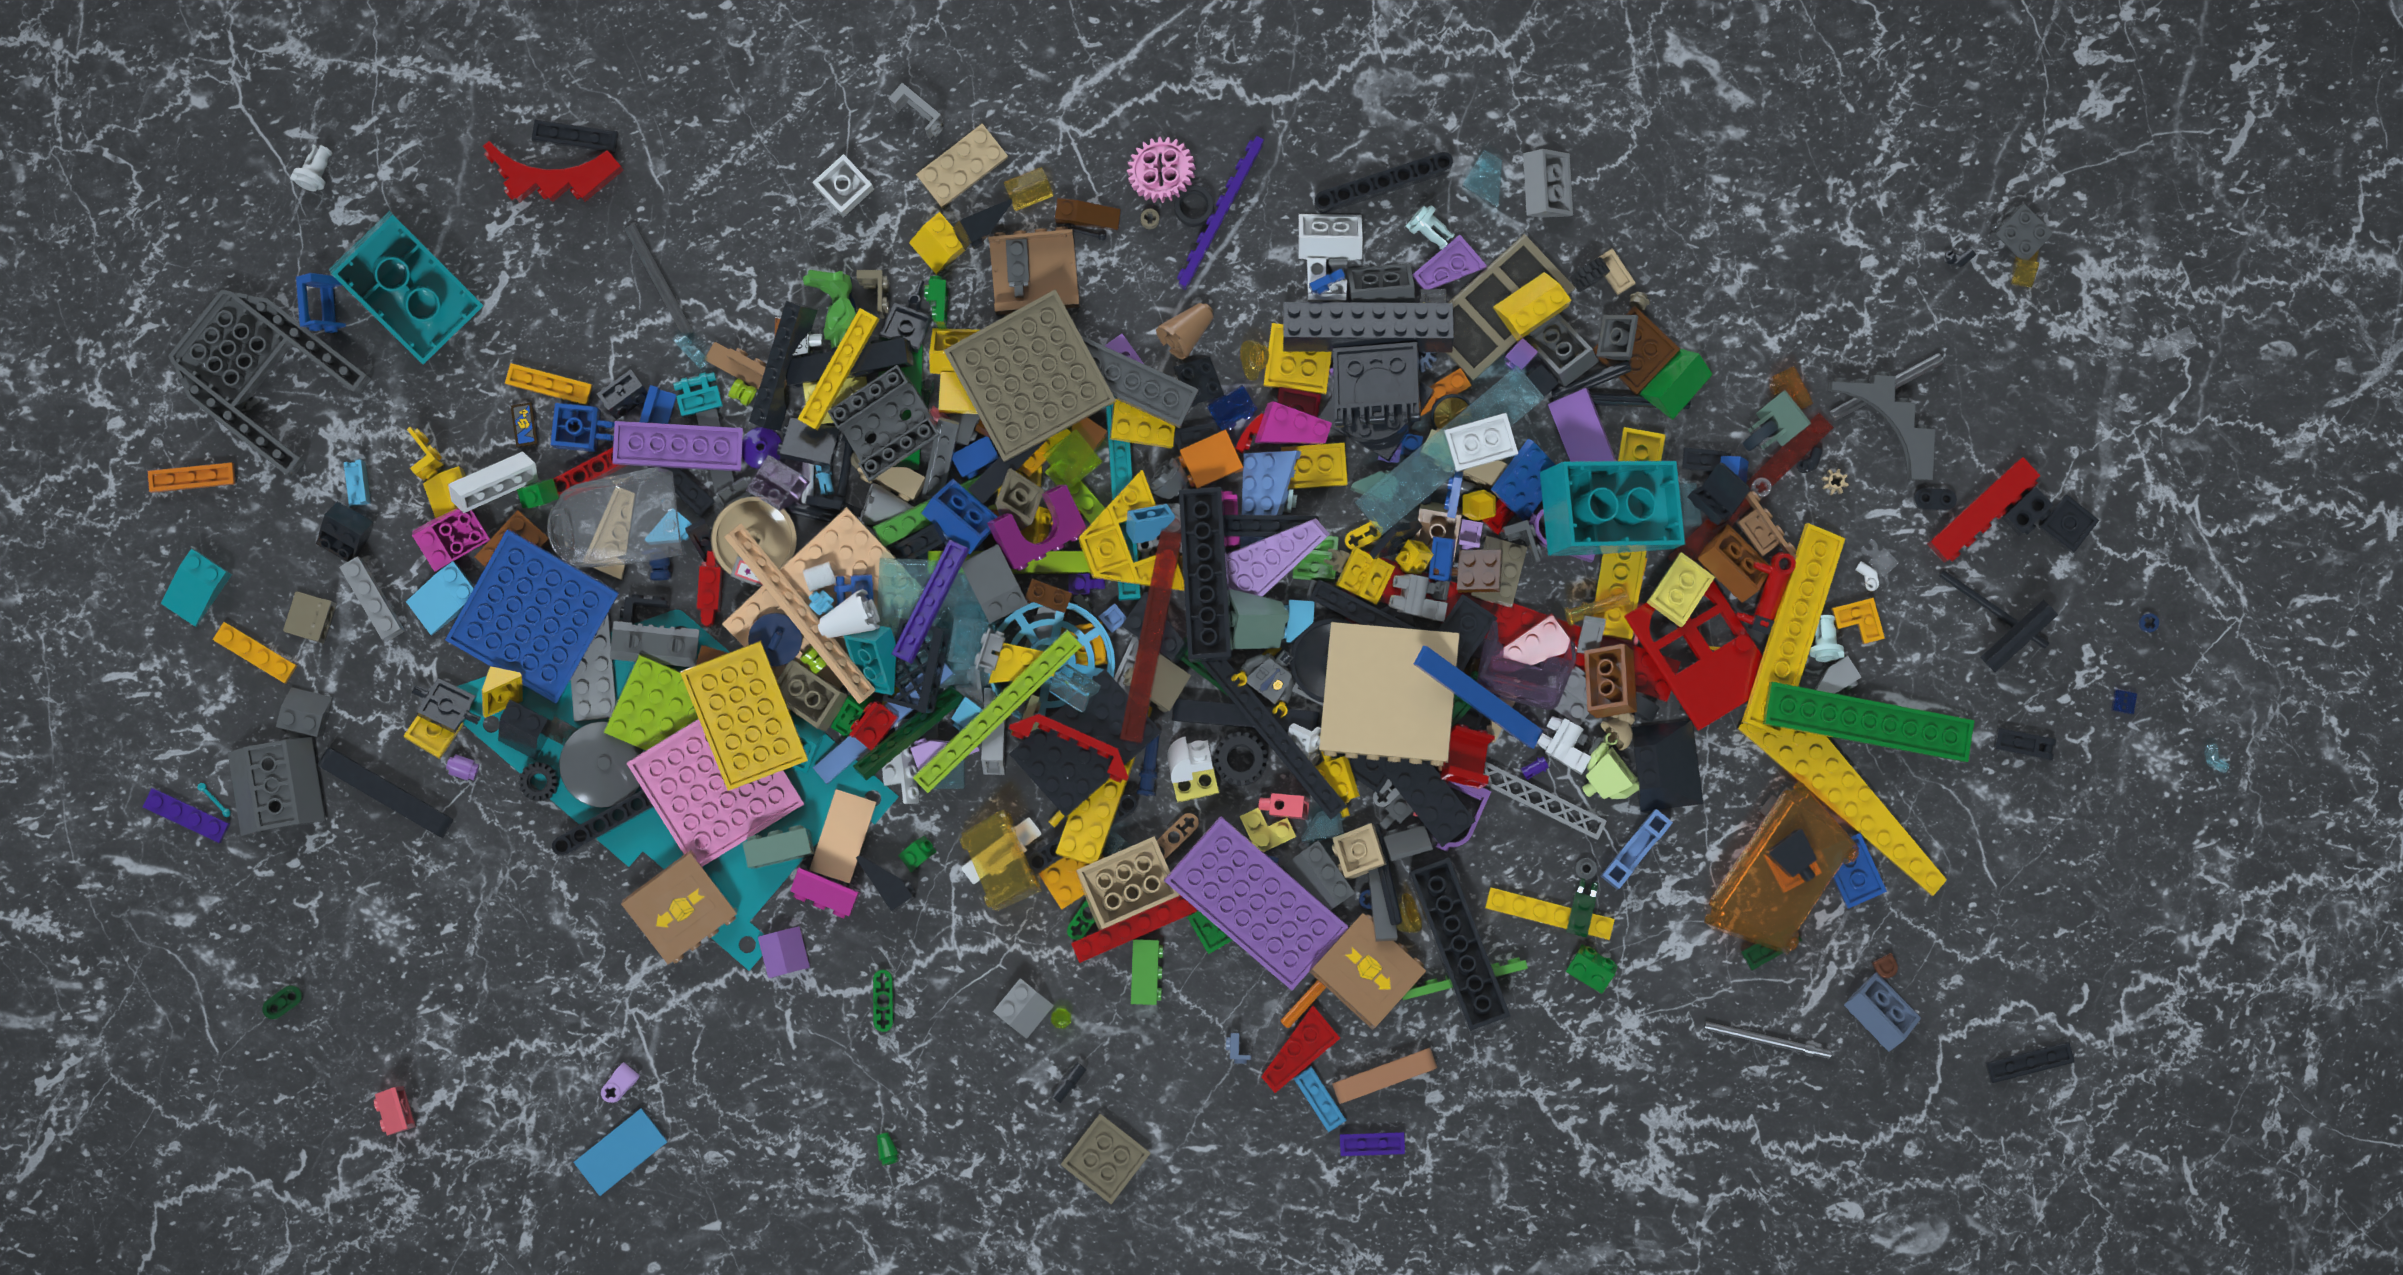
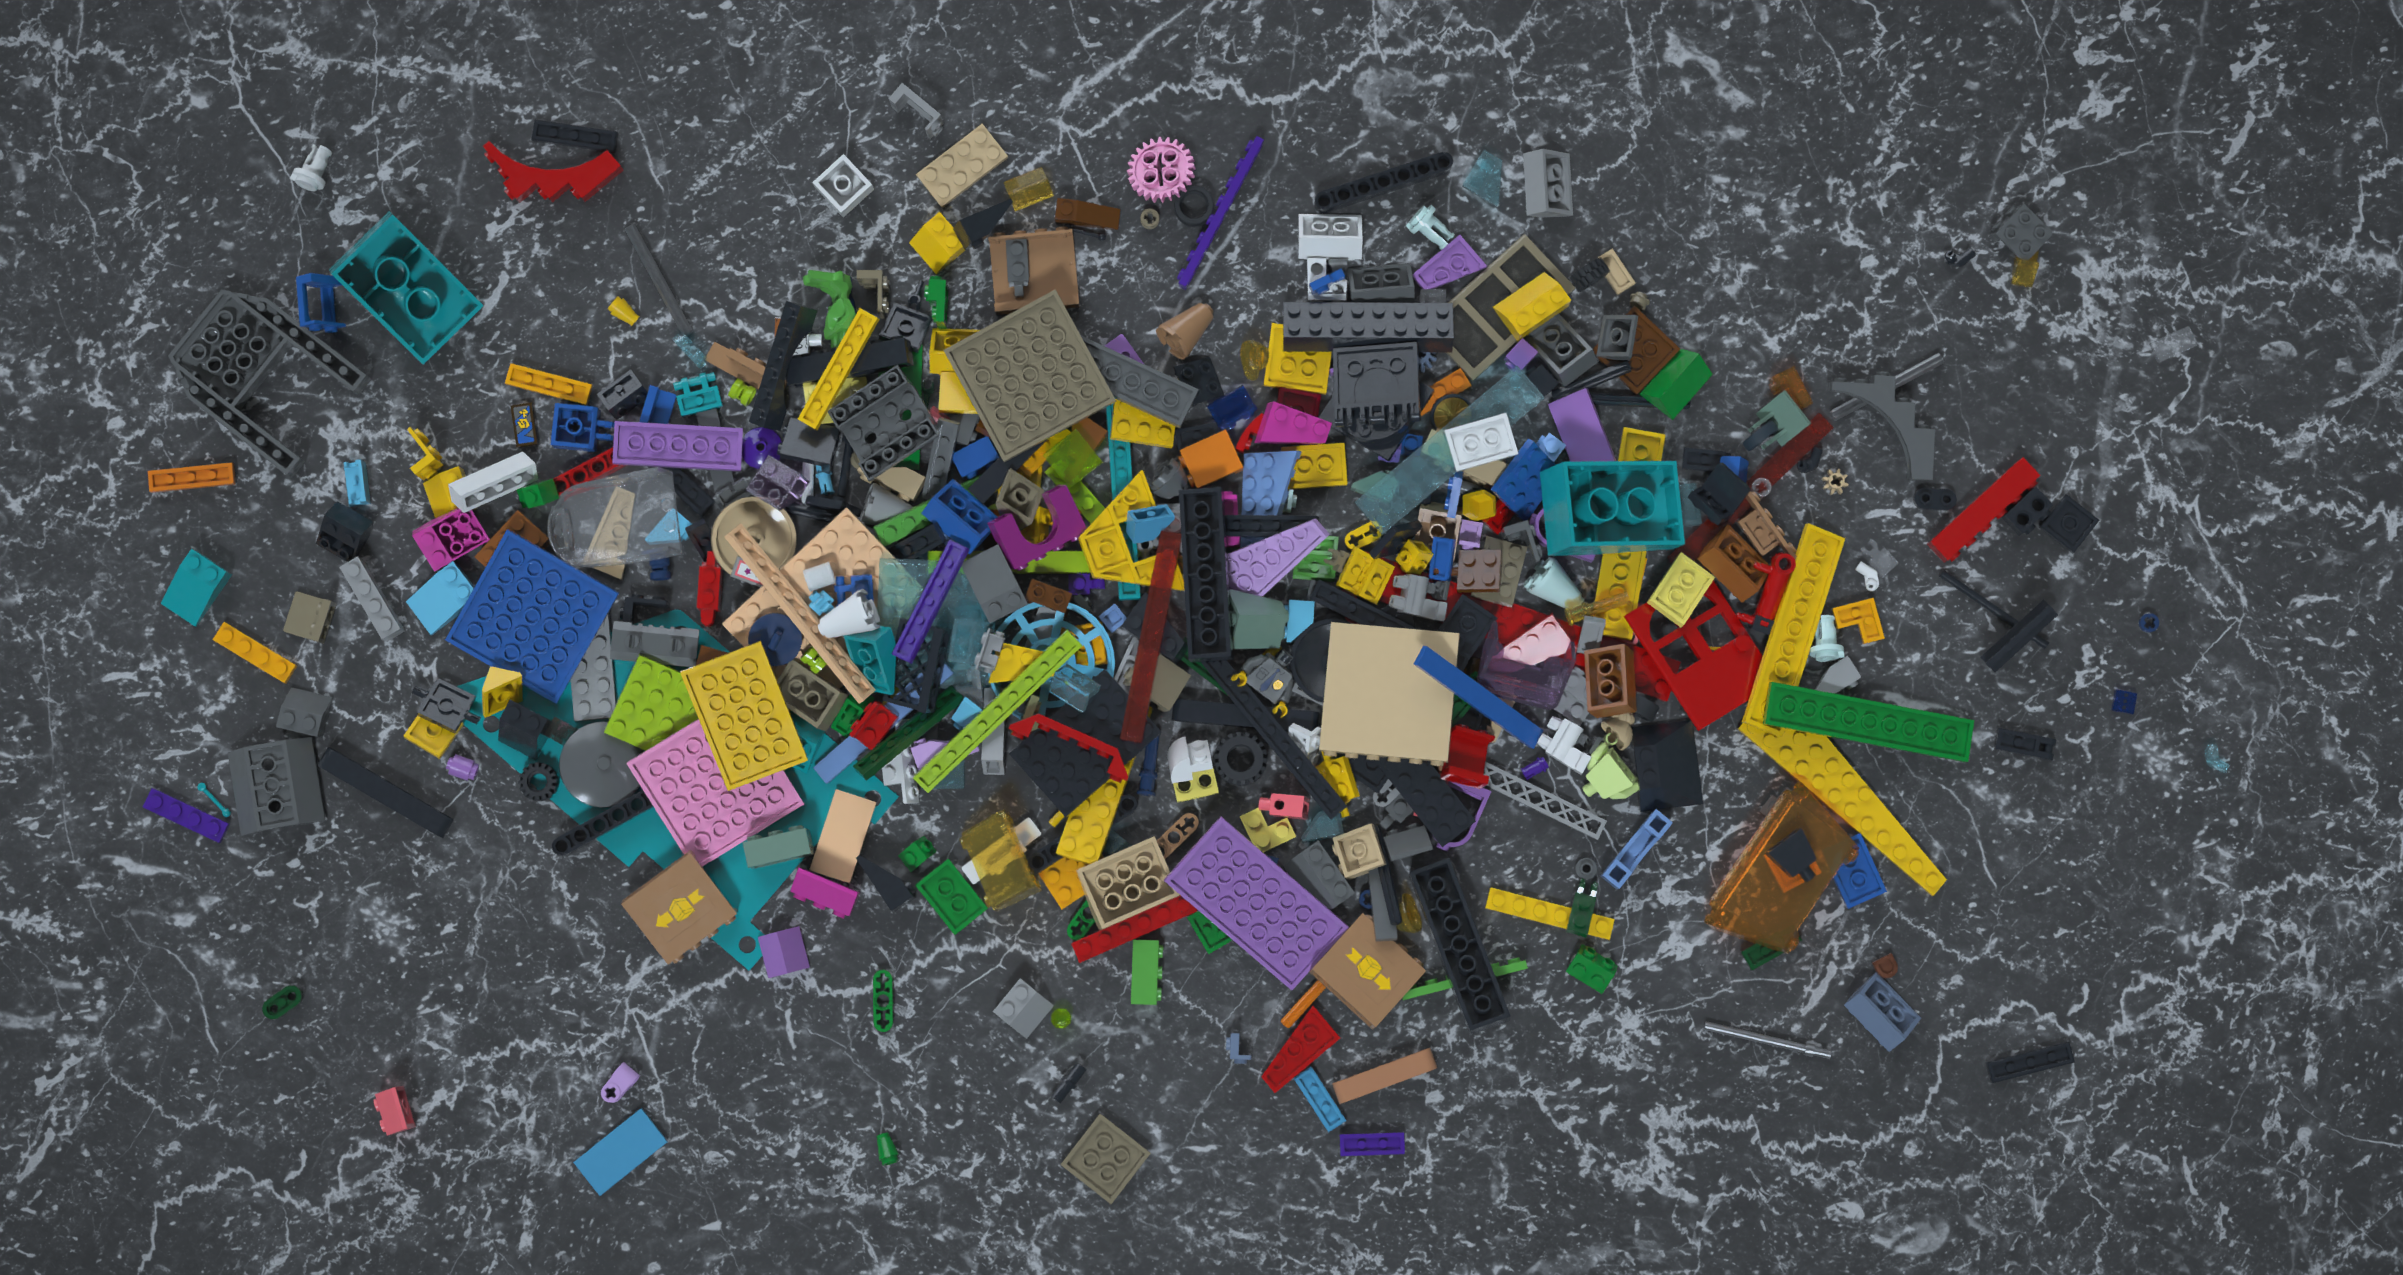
none -> yellow cone [608,296,640,326]
none -> green plate [915,858,988,935]
none -> light aqua cone [1523,557,1584,612]
none -> light blue brick [1536,433,1566,462]

